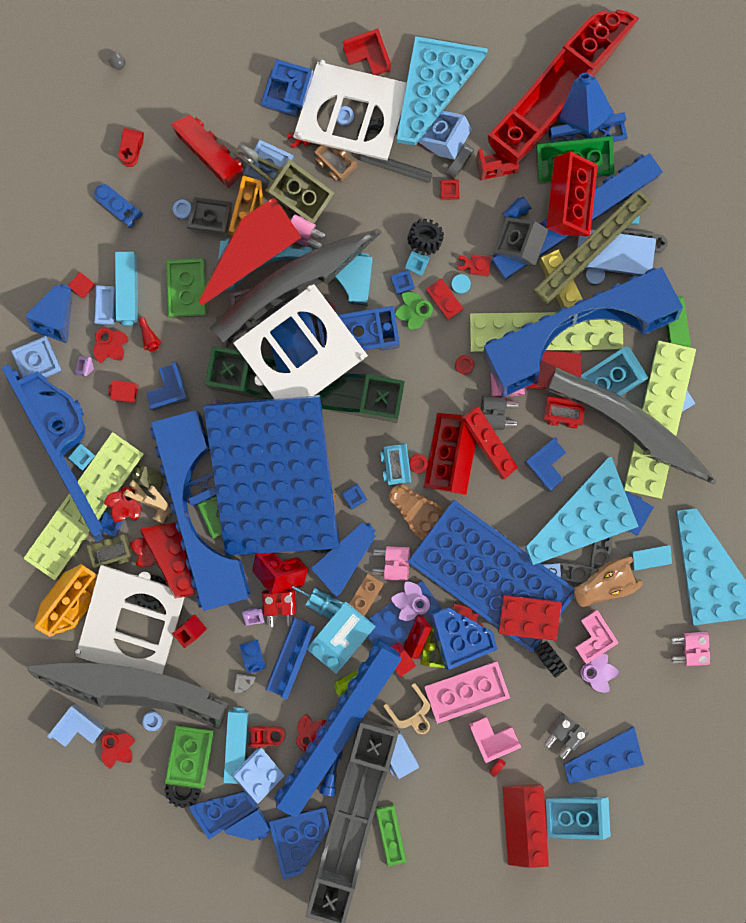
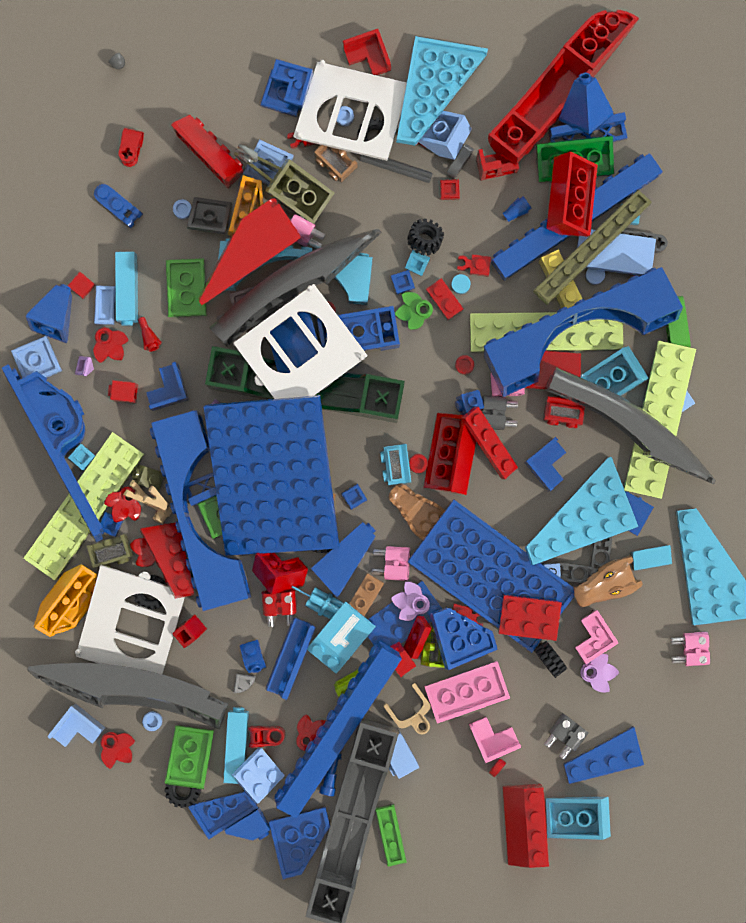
lavender slope [242,607,265,626] -> none
dark grey slope [493,217,548,266] -> none
none -> blue bracket [455,390,484,415]

